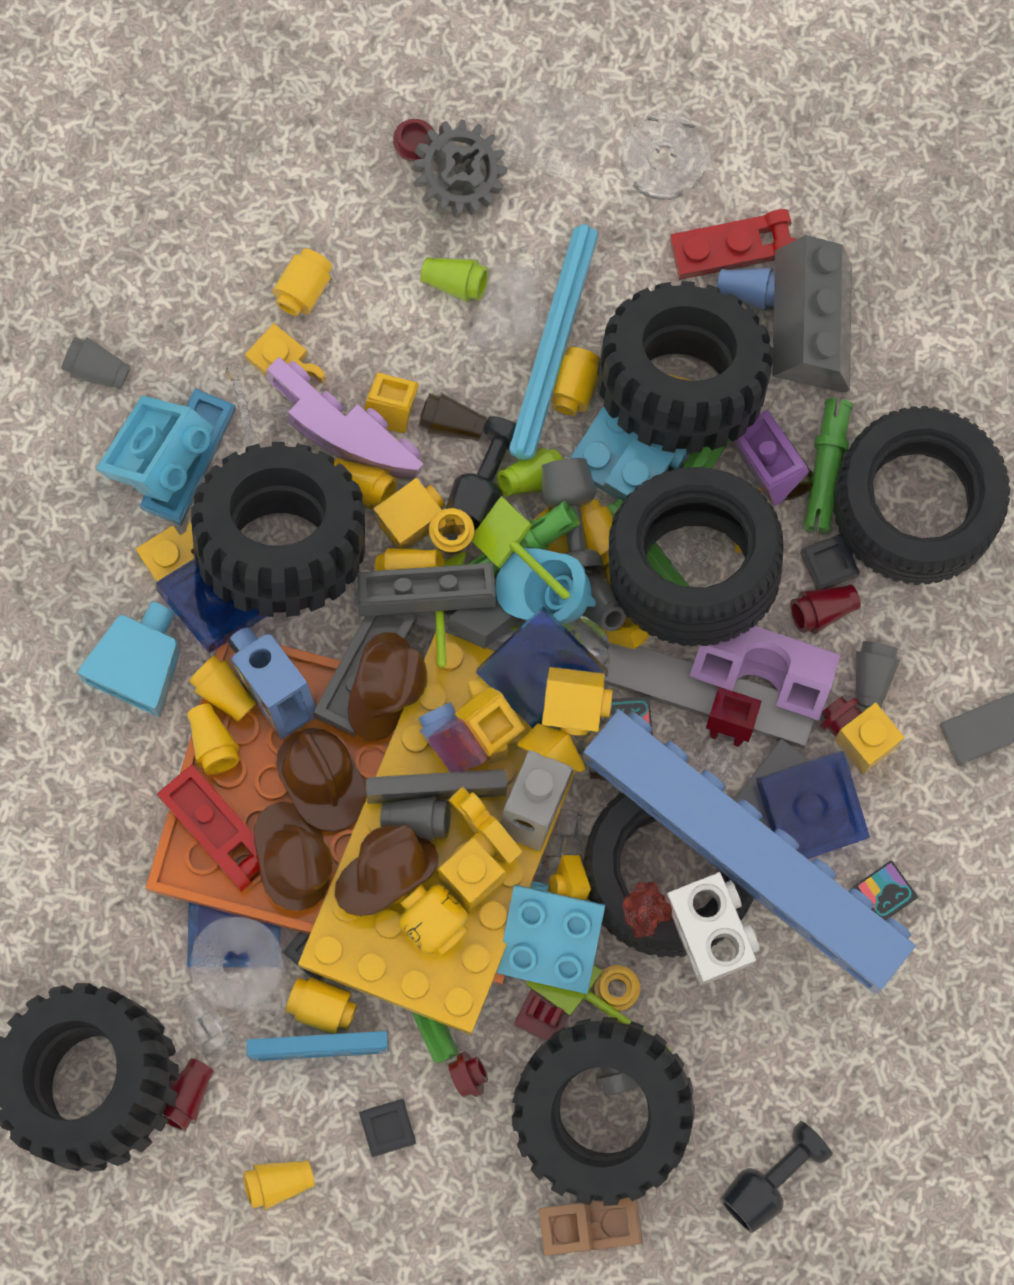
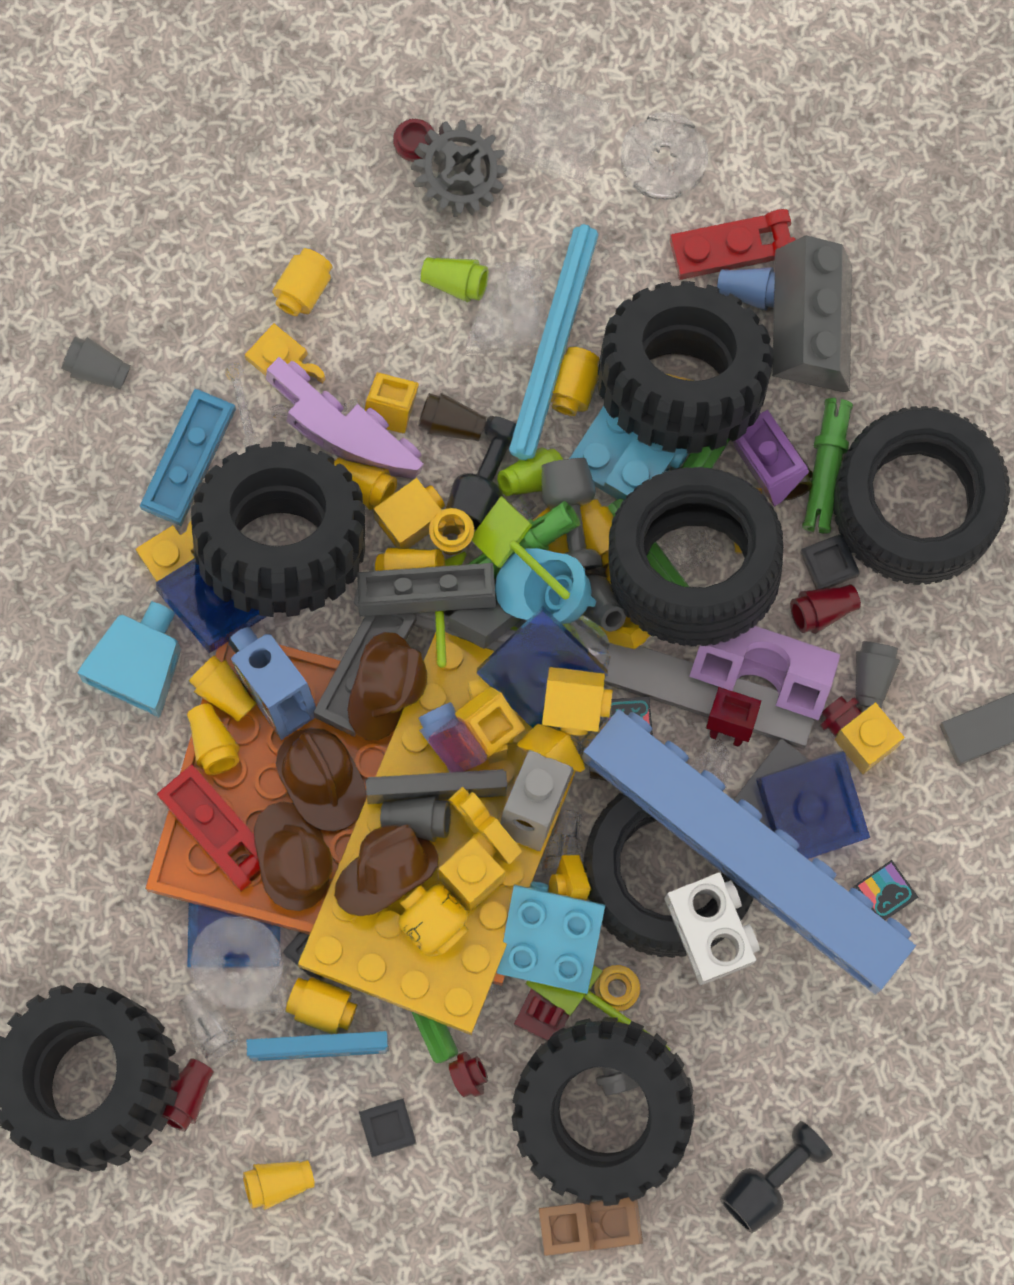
medium azure plate [96,395,214,502] -> none
clear red plant [622,881,672,937] -> none

